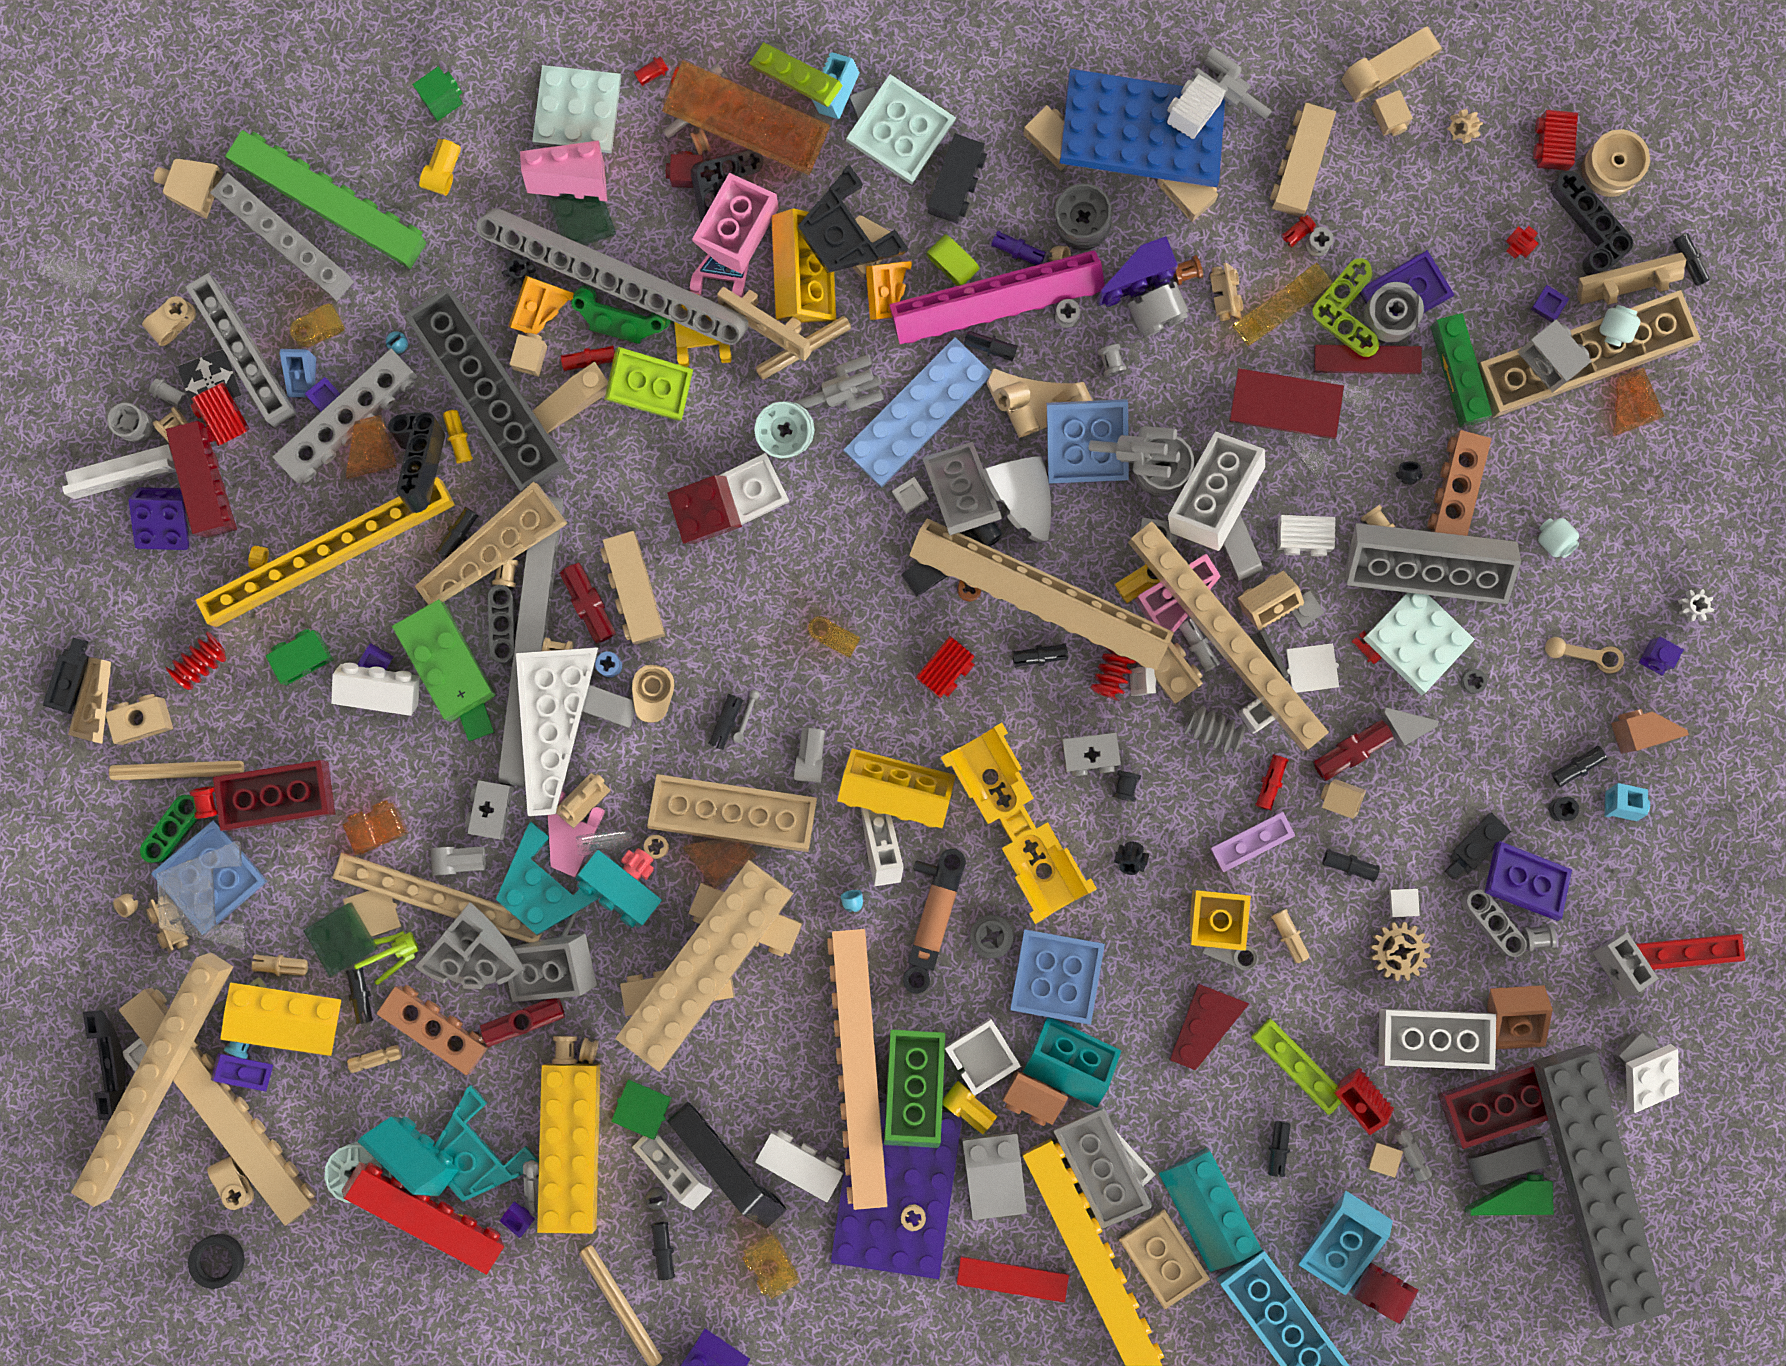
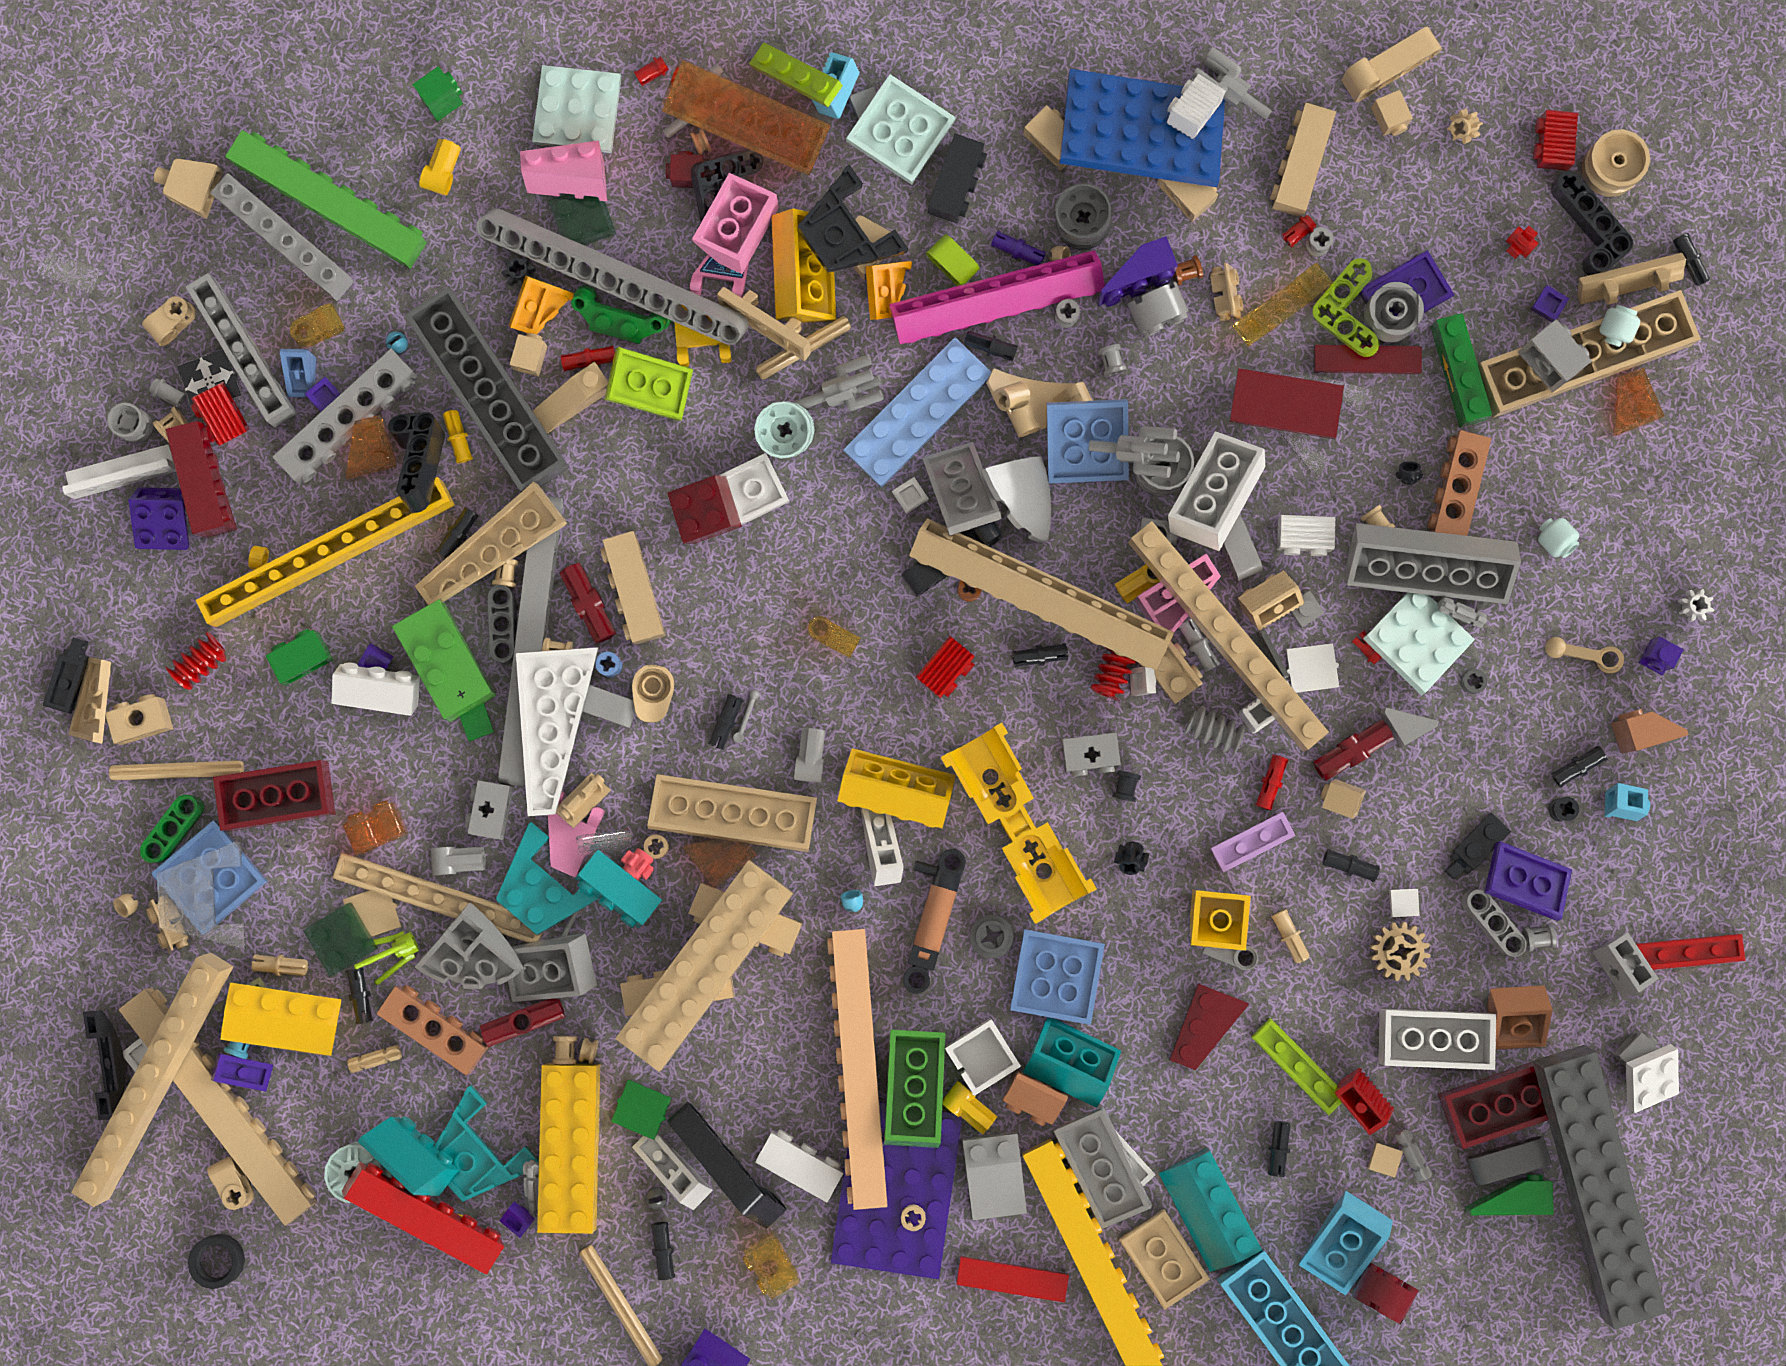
red bush [189,786,218,819] -> none
none -> light grey axle [1437,597,1487,628]

